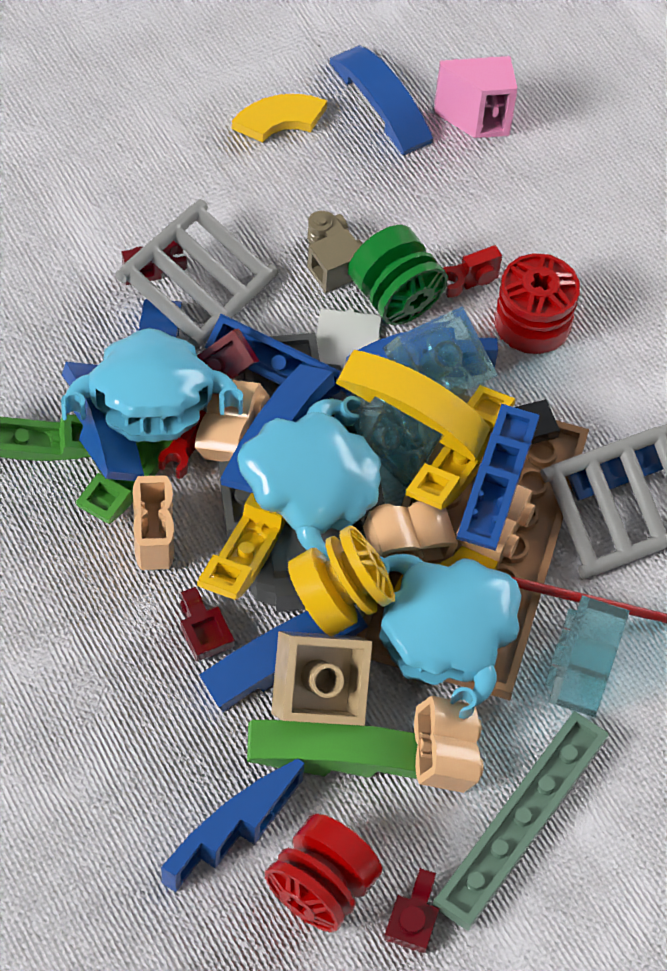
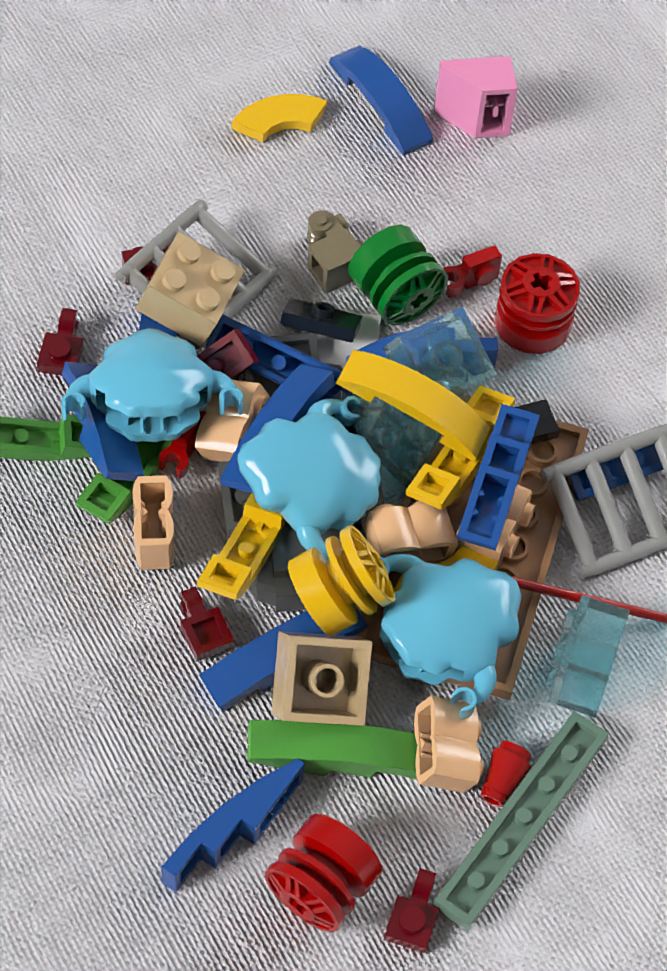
none -> dark red plate [37,308,84,376]
none -> tan brick [135,231,245,347]
none -> black plate [280,297,363,343]
none -> red cone [480,741,532,807]

